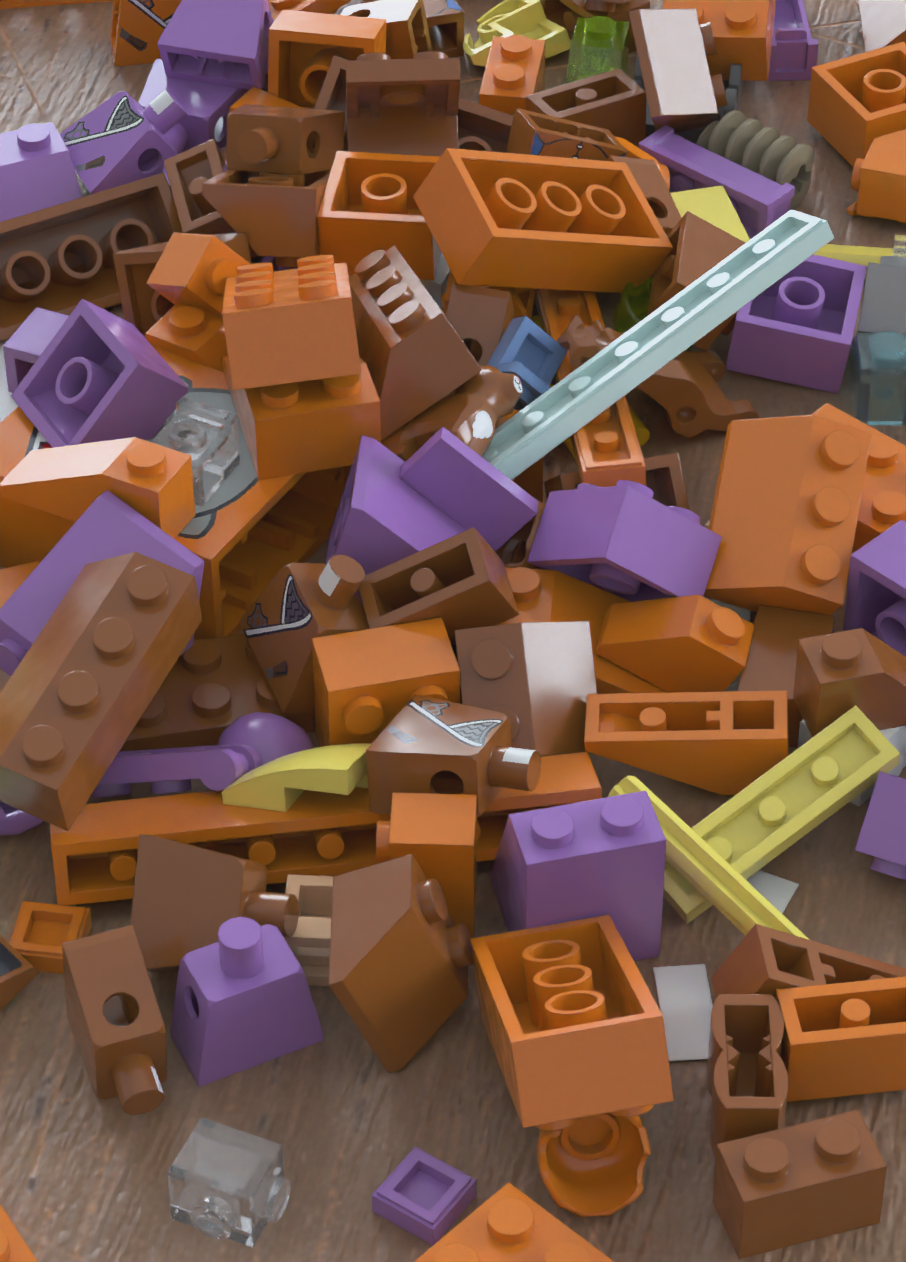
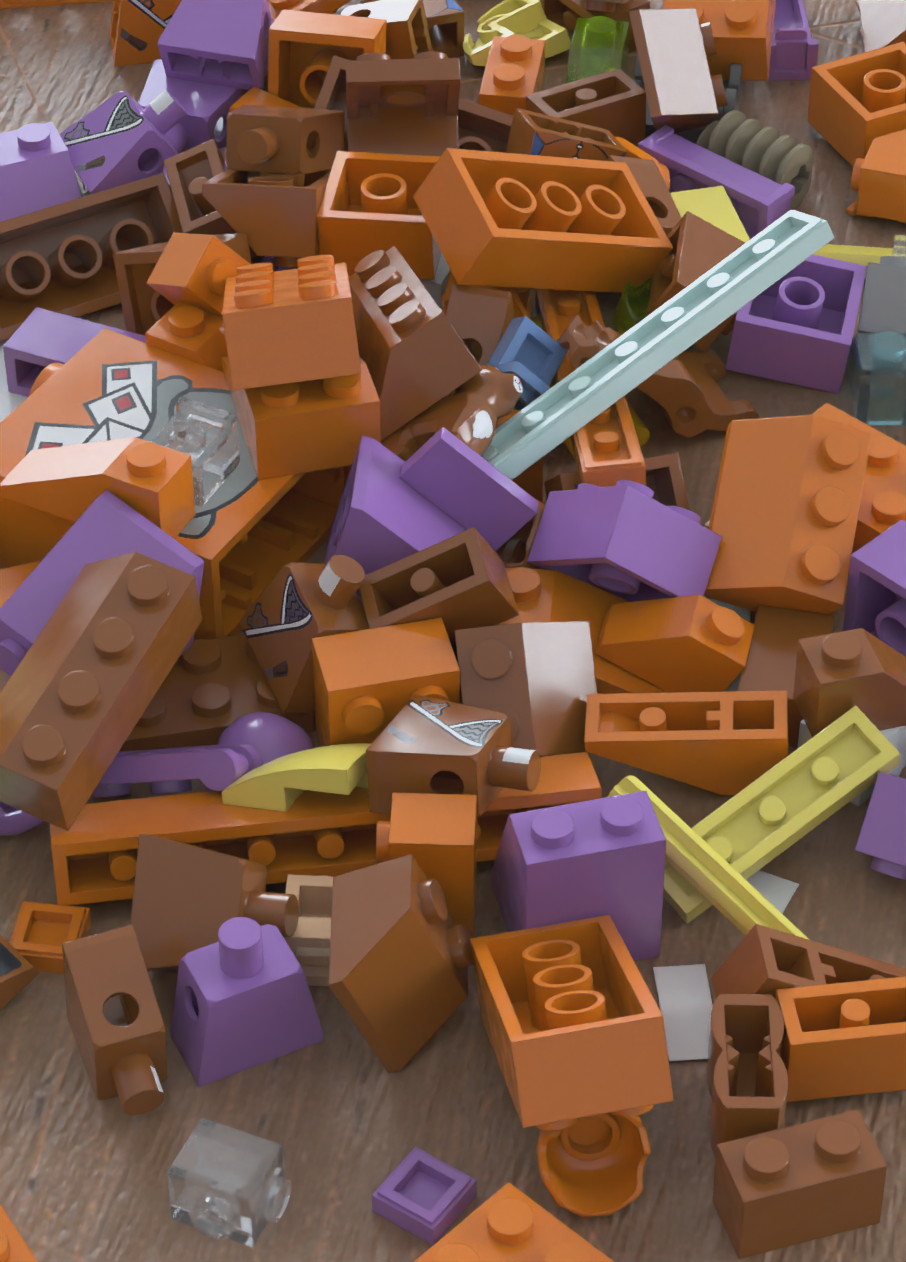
medium lavender slope [11,299,189,448] -> none

